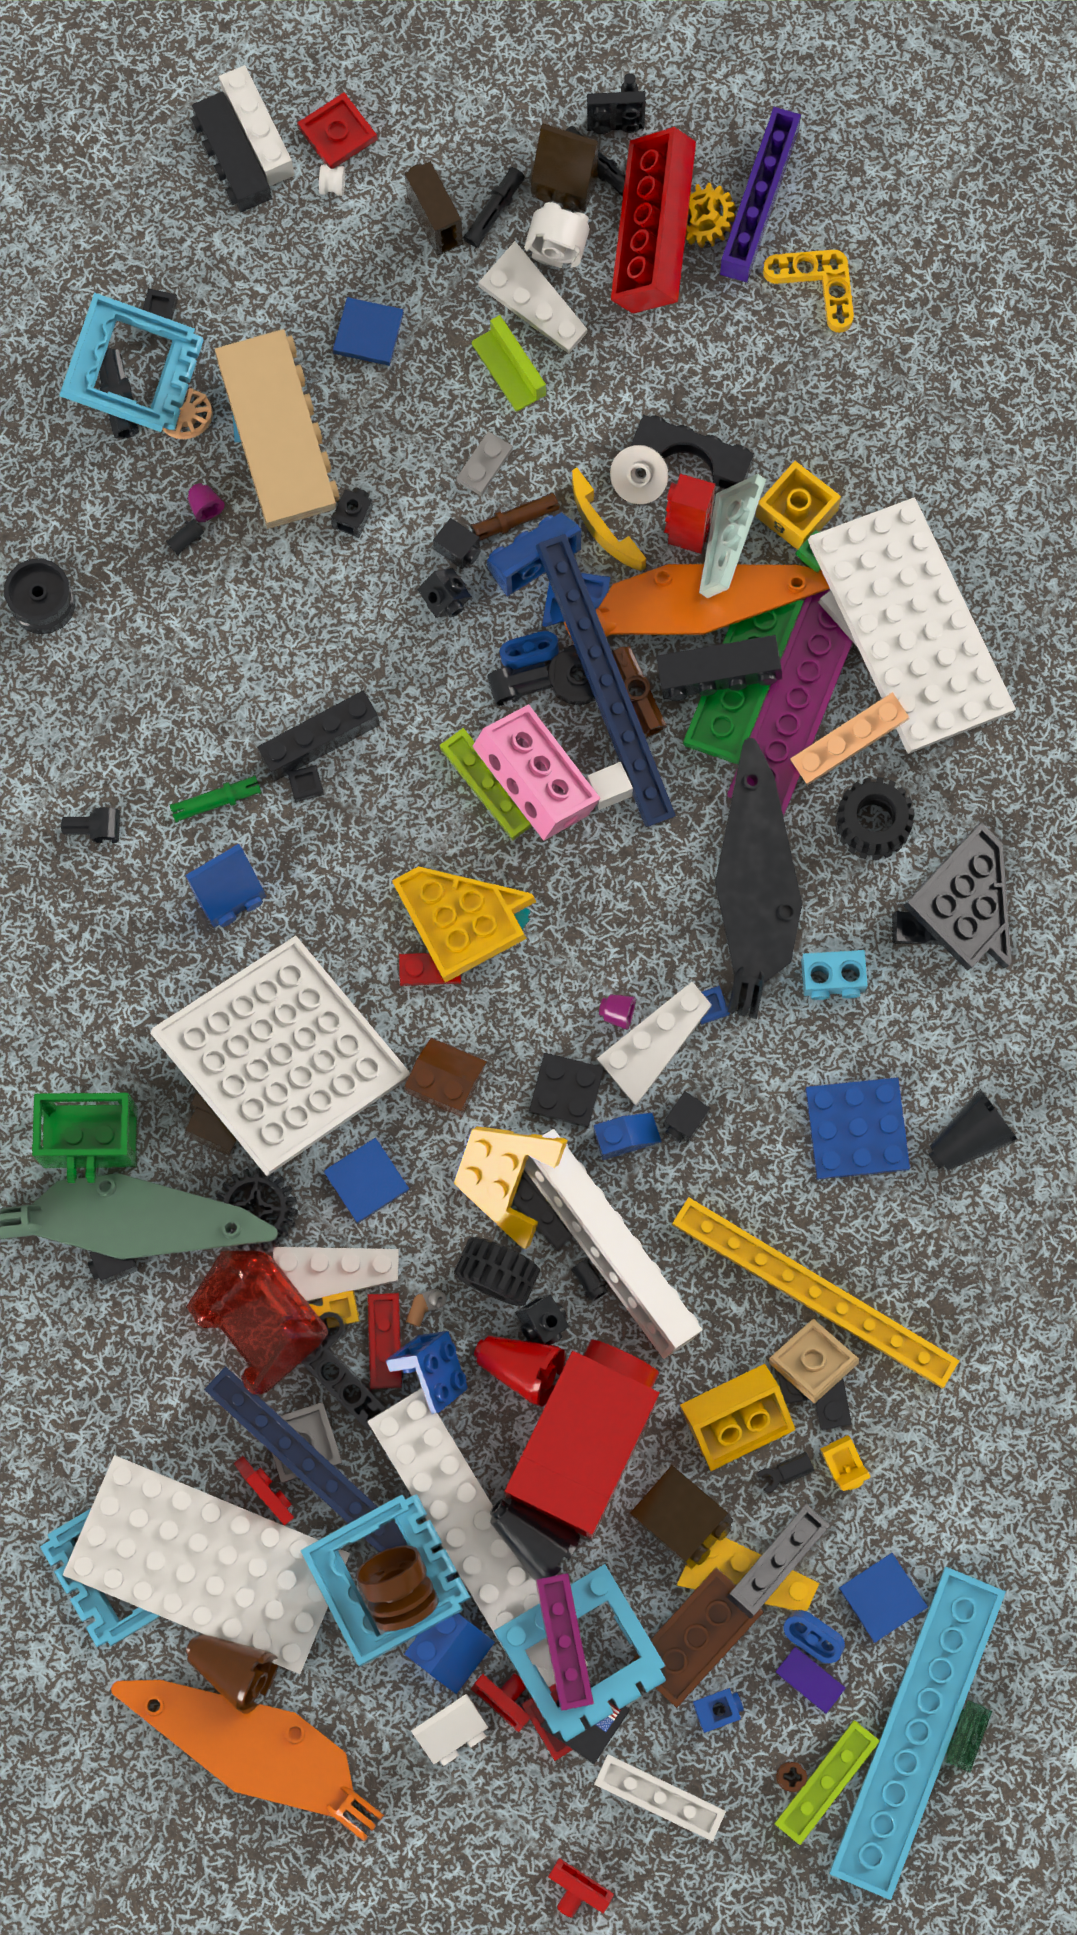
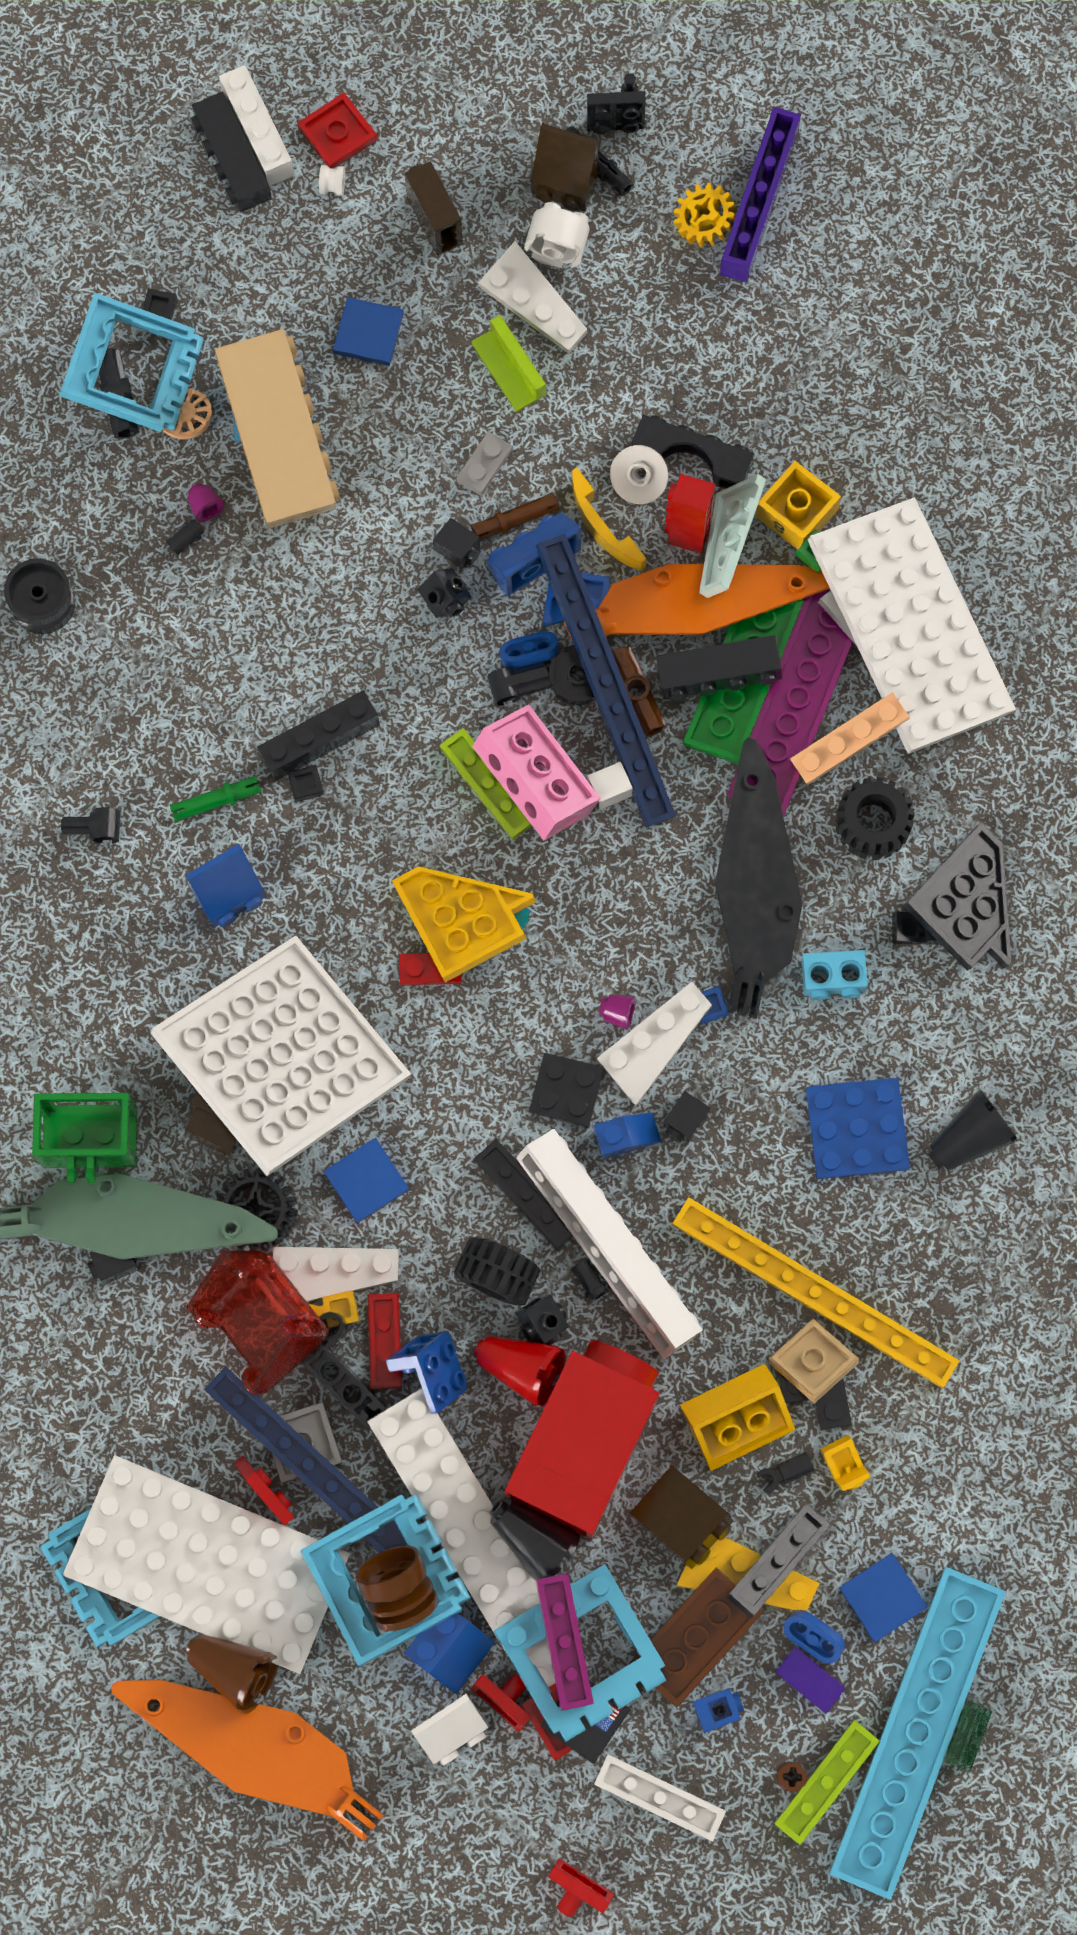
black brick [331,488,373,538] -> none
reddish brown slope [404,1038,487,1117] -> none
arm [406,1289,447,1328] -> none
wing [454,1126,568,1249] -> none
black pin [463,167,525,248] -> none
red brick [611,127,696,313] -> none
yellow beam [763,250,854,333] -> none

